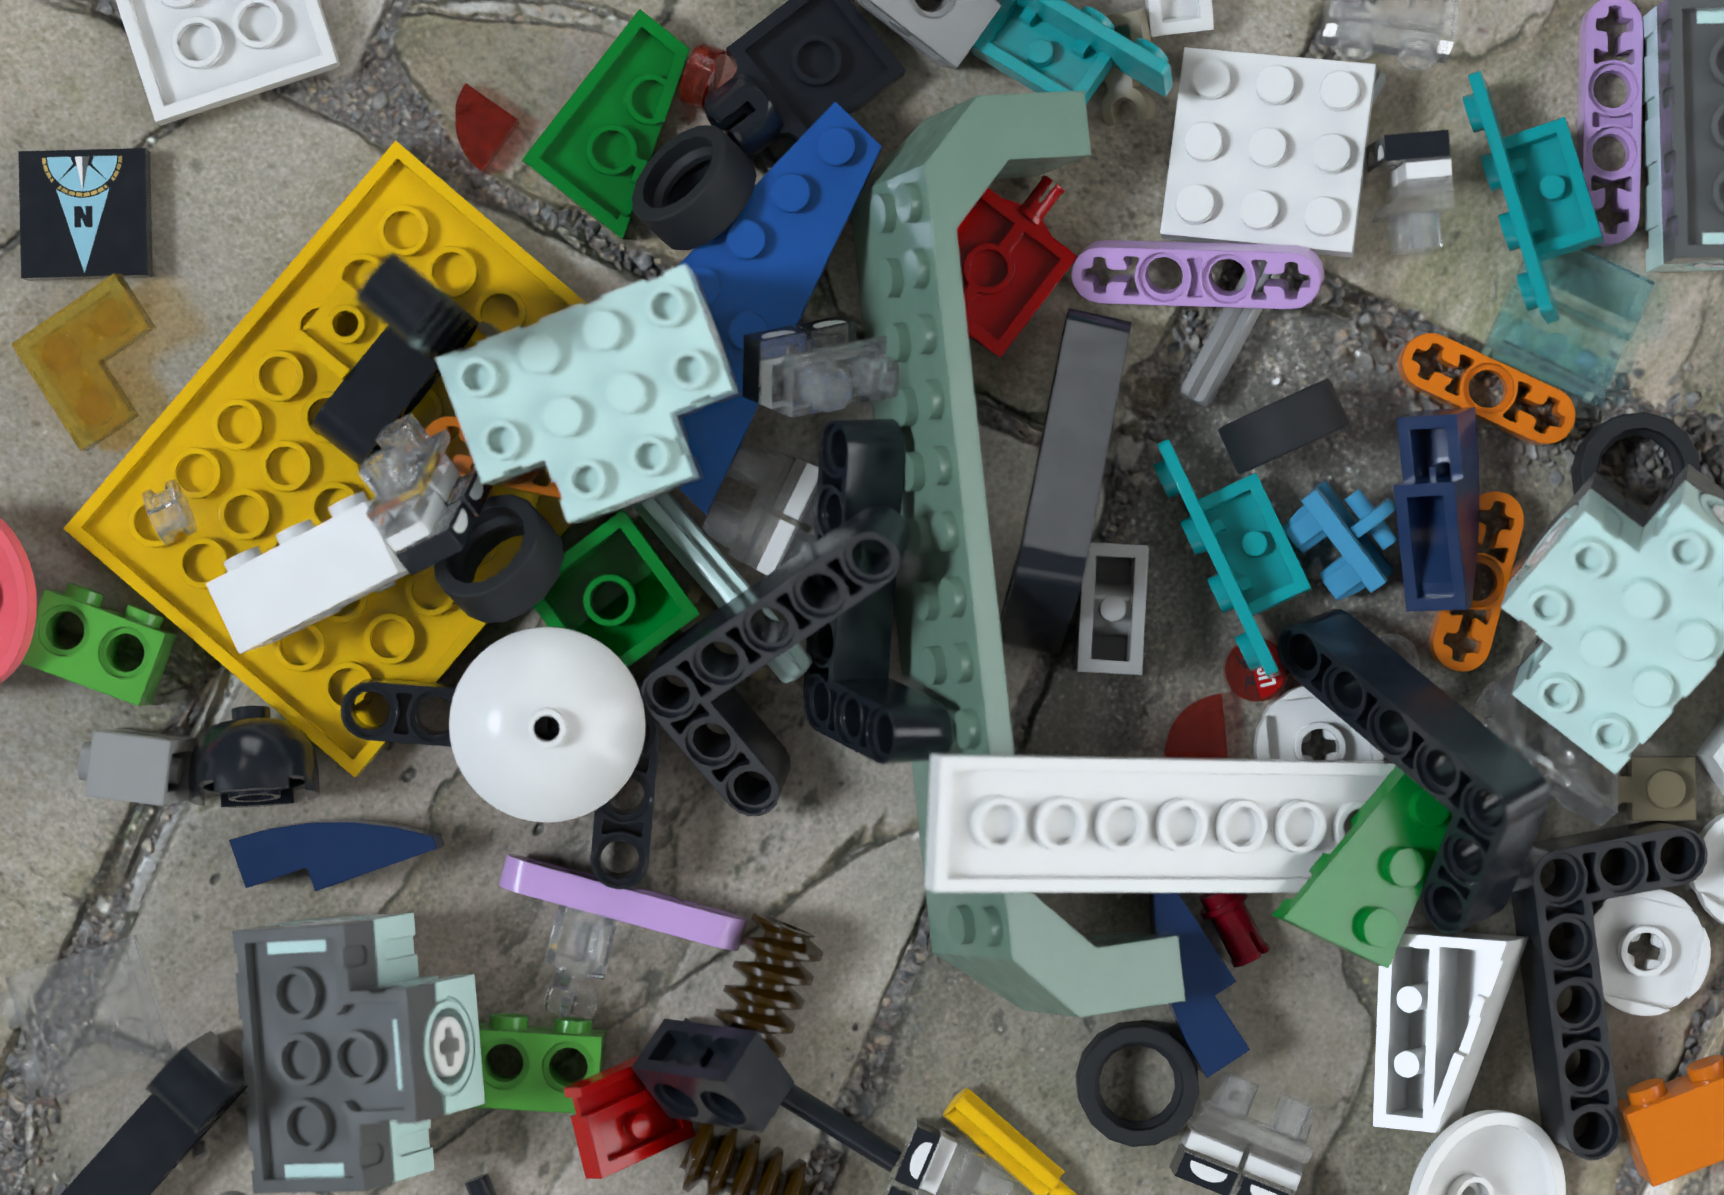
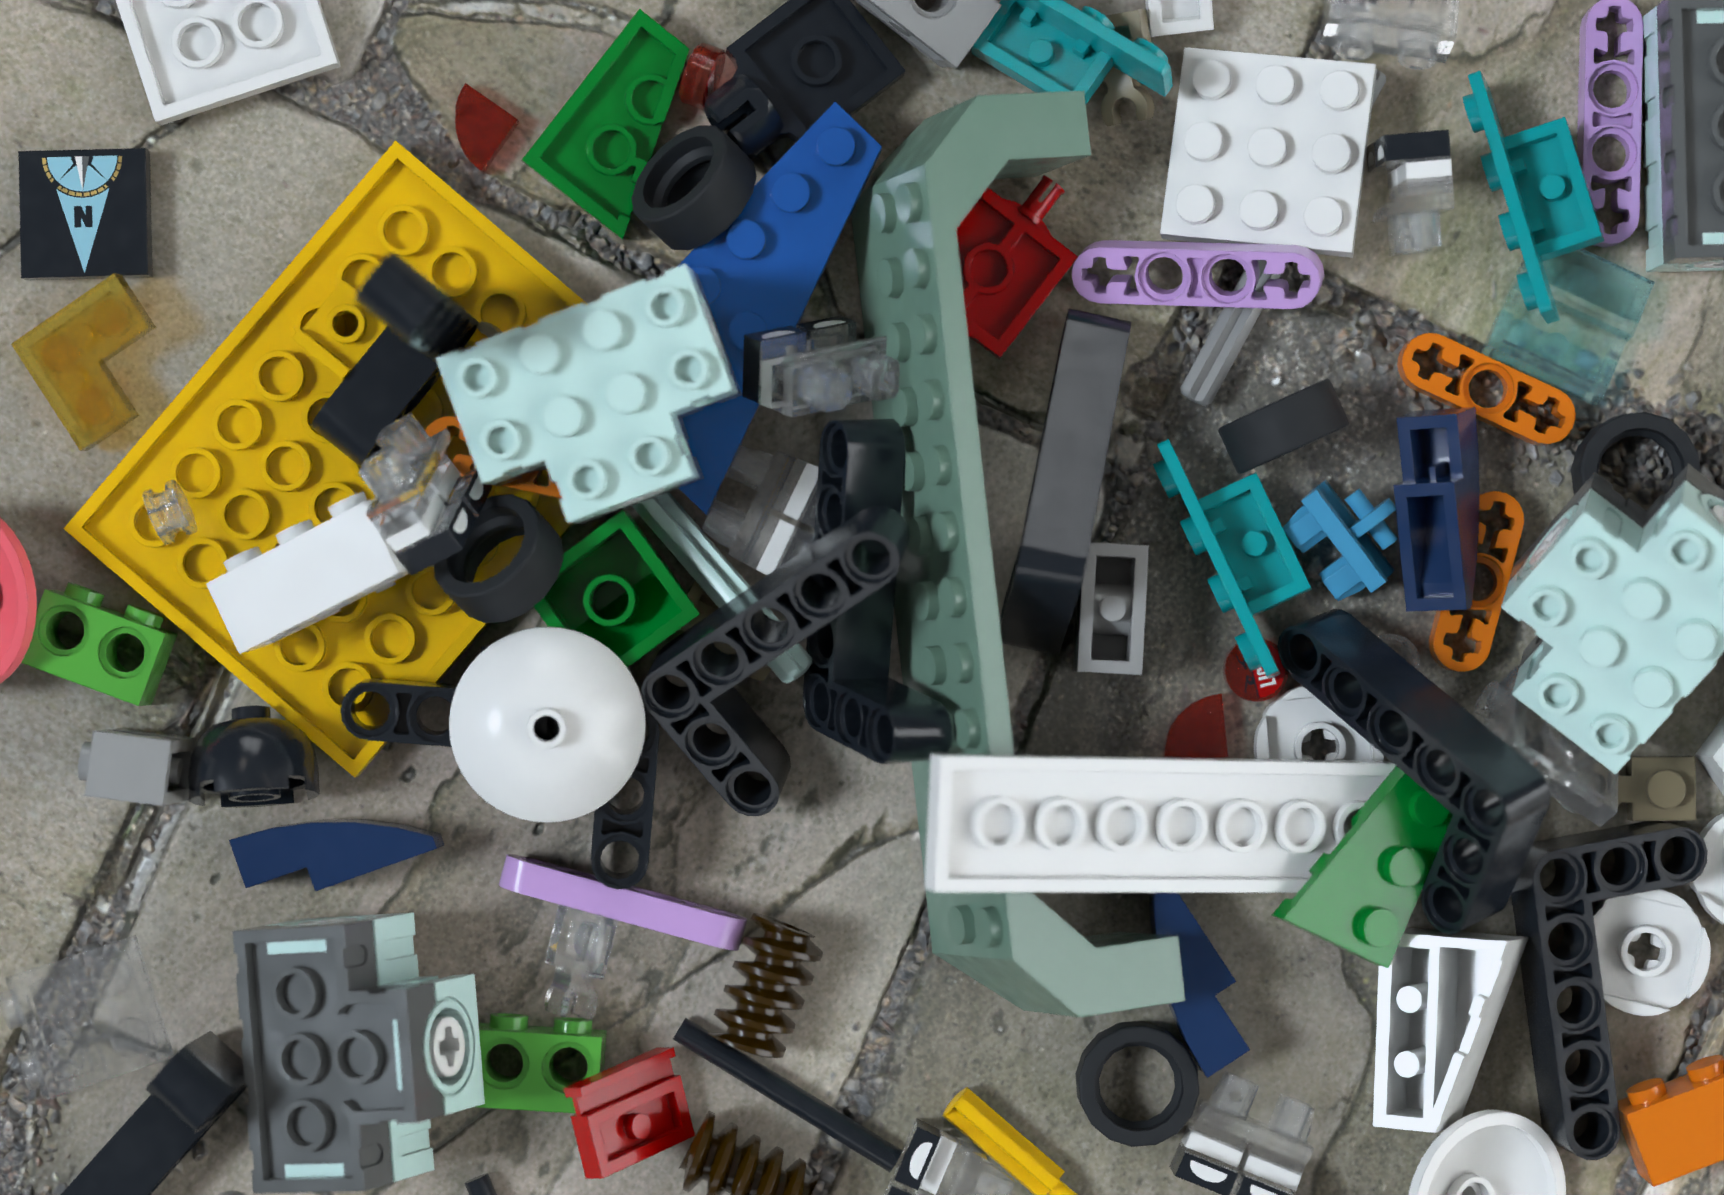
black brick [631,1018,795,1133] -> none
dark red pin [1199,892,1270,968] -> none

